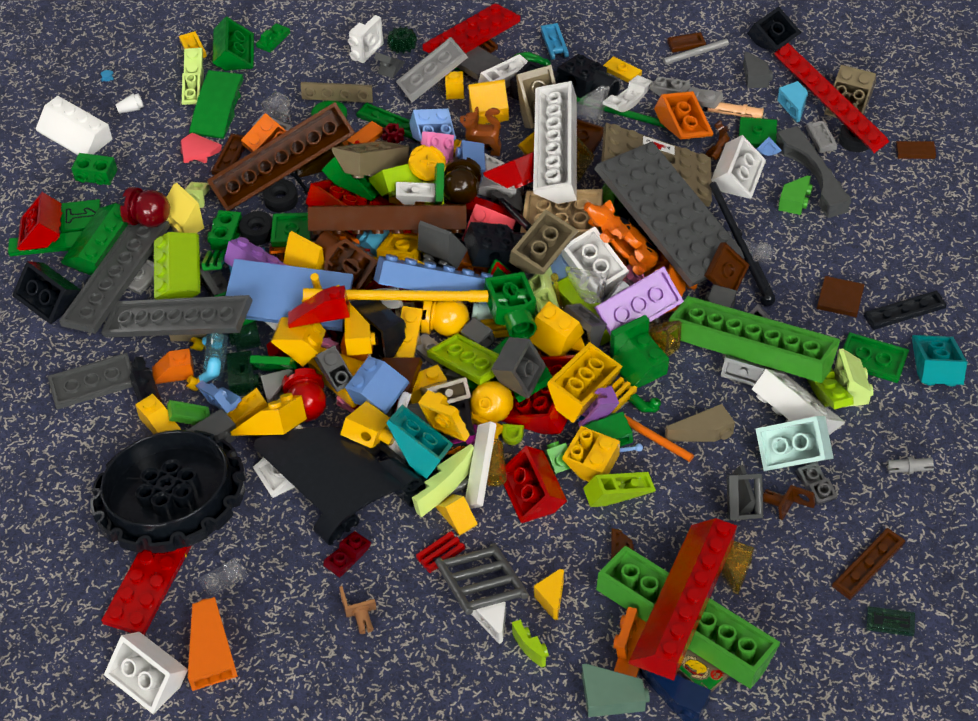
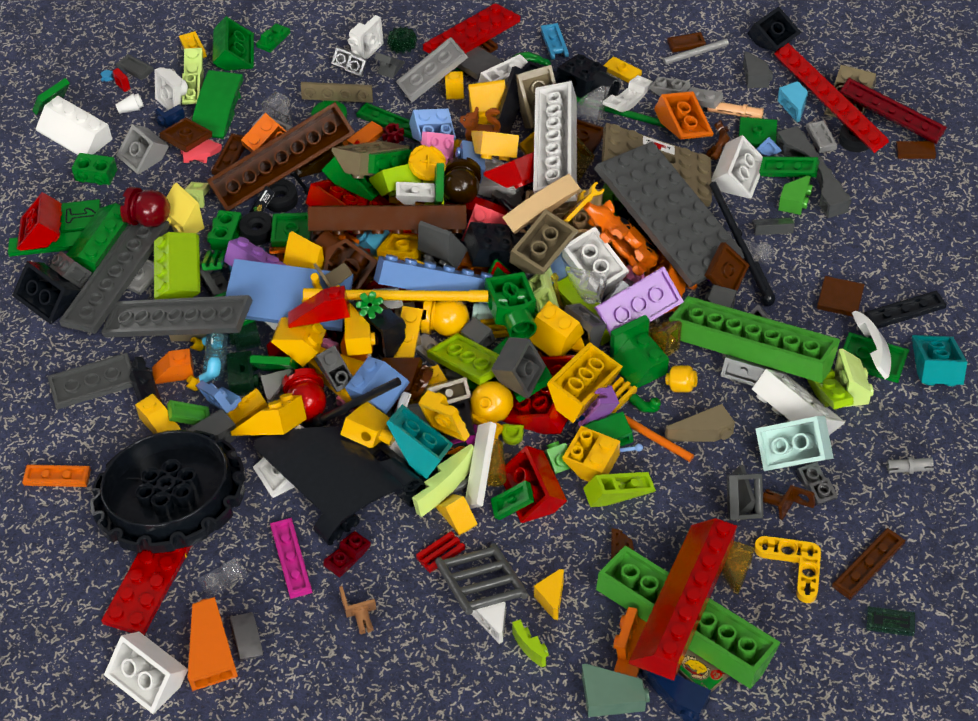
none -> orange tile [22,465,91,487]
none -> green plate [32,78,70,115]
none -> dark grey bracket [50,251,92,288]
none -> red tile [113,68,130,92]
none -> dark grey tile [116,54,154,80]
none -> light grey slope [116,124,169,174]
none -> white slope [155,67,188,110]
none -> dark blue bracket [155,105,185,129]
none -> reddish brown tile [160,117,212,152]
none -> flat silver slope [230,612,263,661]
none -> black sticker [249,186,275,212]
none -> dark pink tile [270,518,312,599]
none -> black bar [302,377,401,428]
none -> dark tan bracket [313,263,352,288]
none -> flat silver slope [331,46,367,77]
none -> green plant [356,291,383,319]
none -> green plate [368,148,412,174]
none -> reddish brown tile [410,365,433,401]
none -> yellow slope [471,131,519,161]
none -> green plate [491,480,534,520]
none -> black tile [496,66,525,134]
none -> tan slope [502,174,581,234]
none -> yellow flag [561,182,604,222]
none -> yellow head [665,365,698,393]
none -> dark grey slope [752,217,795,236]
none -> yellow beam [754,536,821,603]
none -> green plate [759,157,820,177]
none -> dark red tile [839,78,947,144]
none -> white slope [852,311,891,379]

